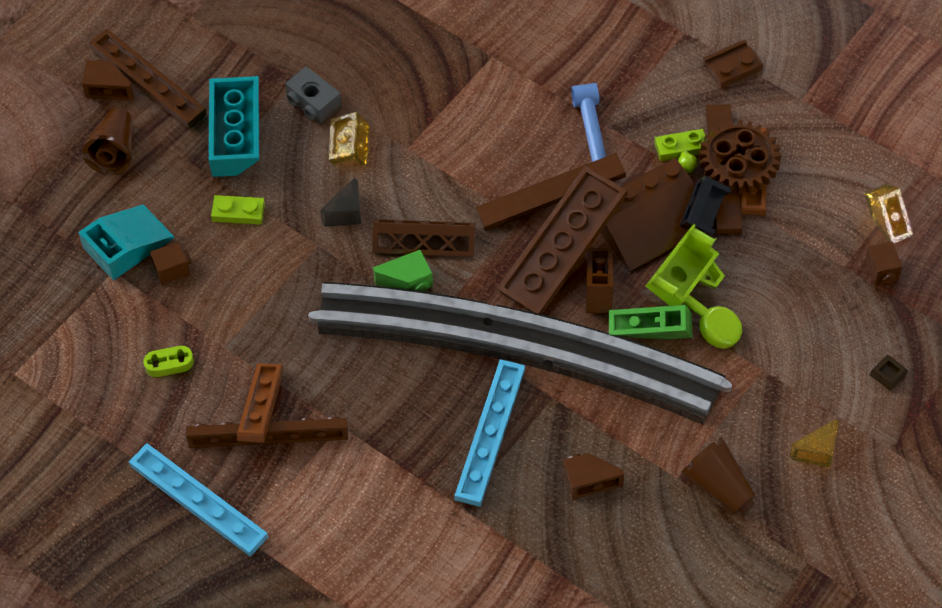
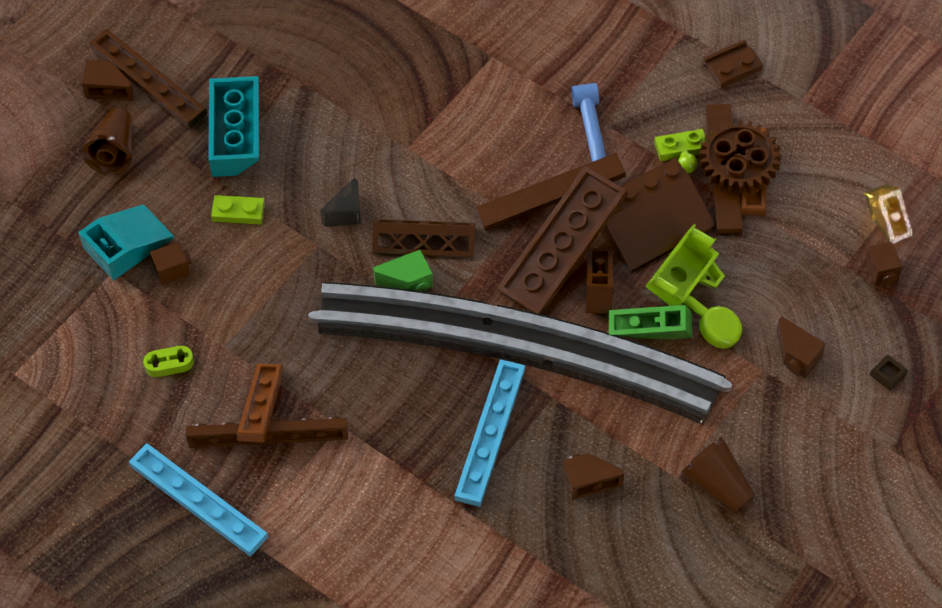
dark grey brick [285,66,342,125] -> none
clear yellow bracket [328,112,370,166] -> none
black panel [679,176,732,236] -> none
clear yellow slope [789,419,839,468] -> none
none -> reddish brown slope [776,316,826,378]

